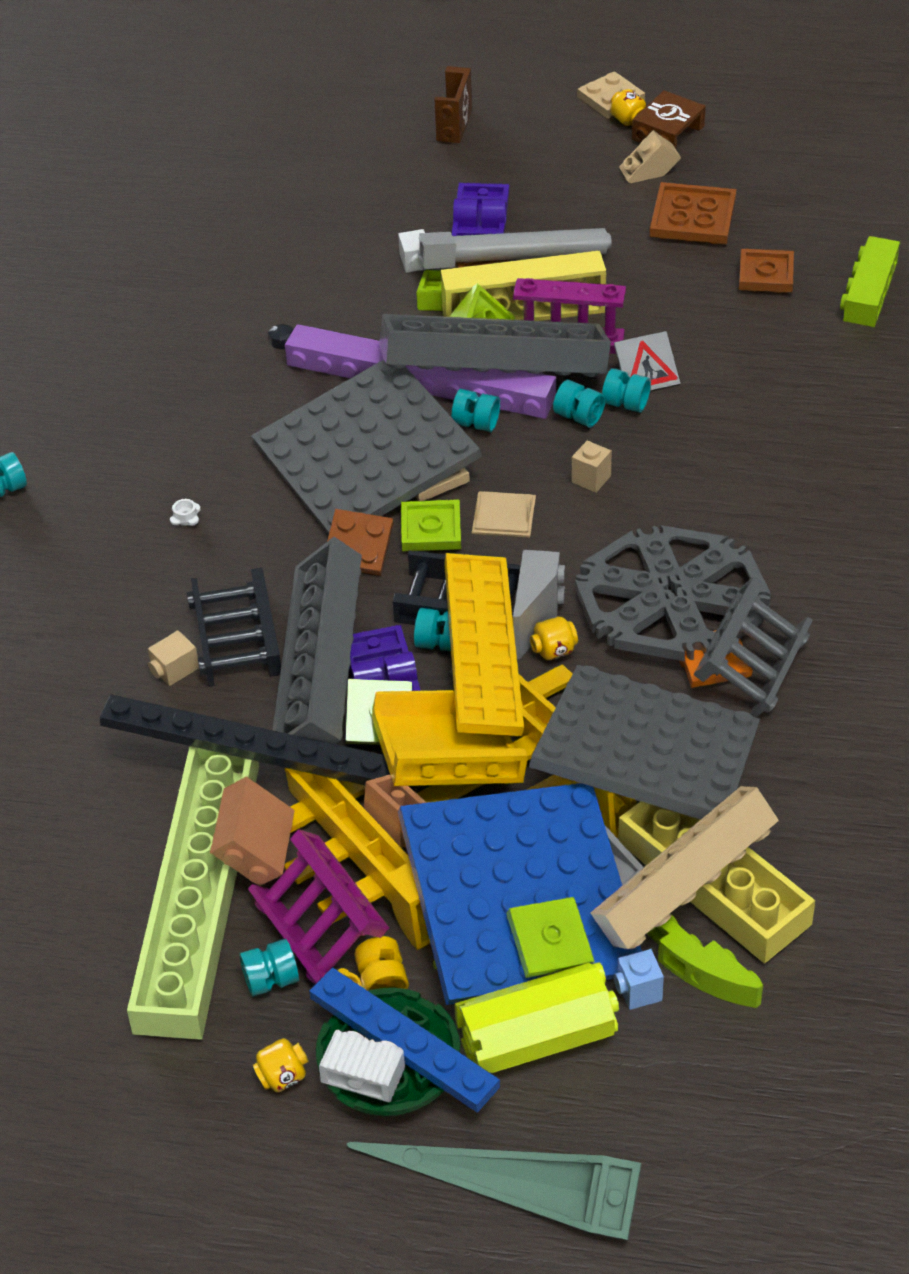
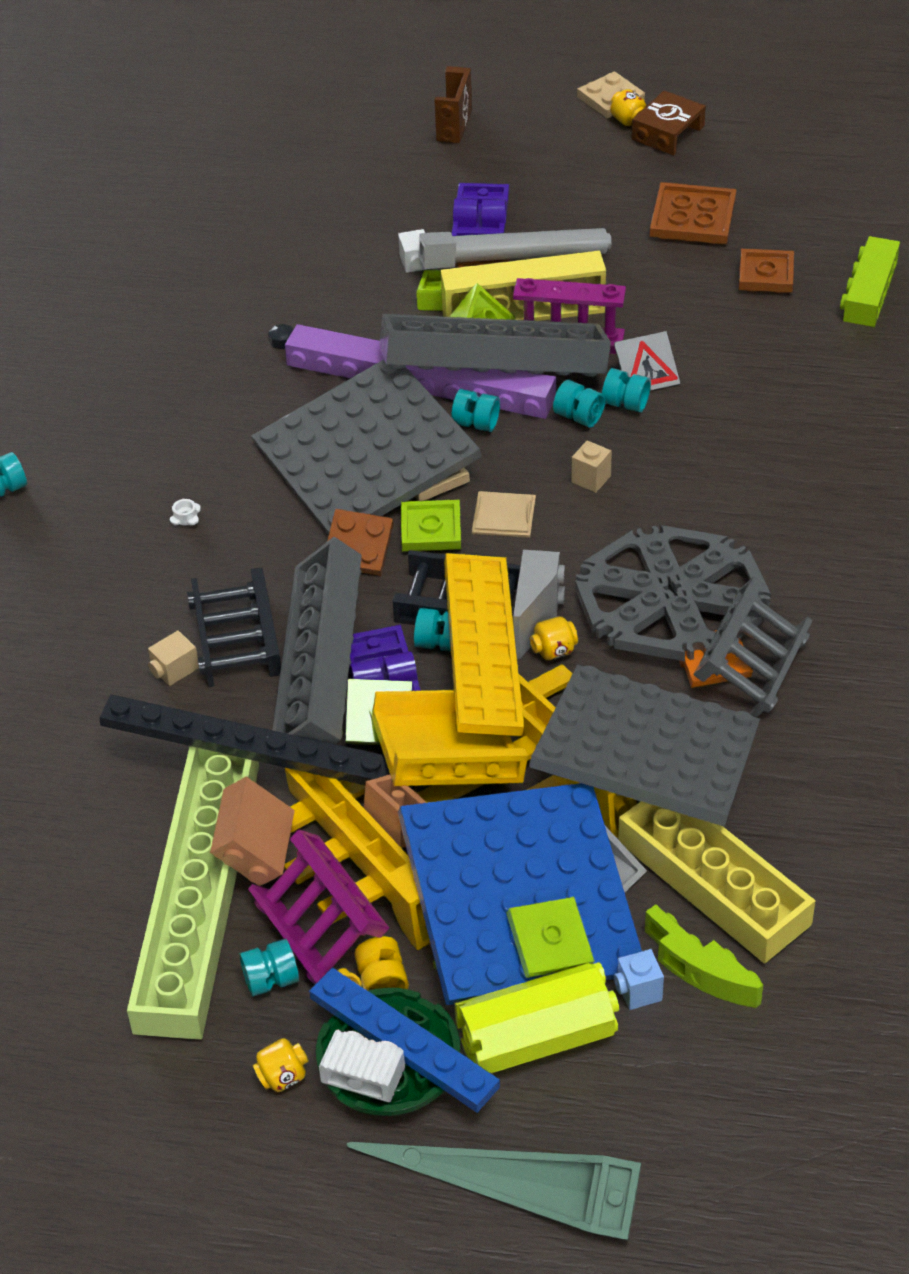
tan brick [591,786,779,949] -> none
tan slope [619,131,681,183] -> none

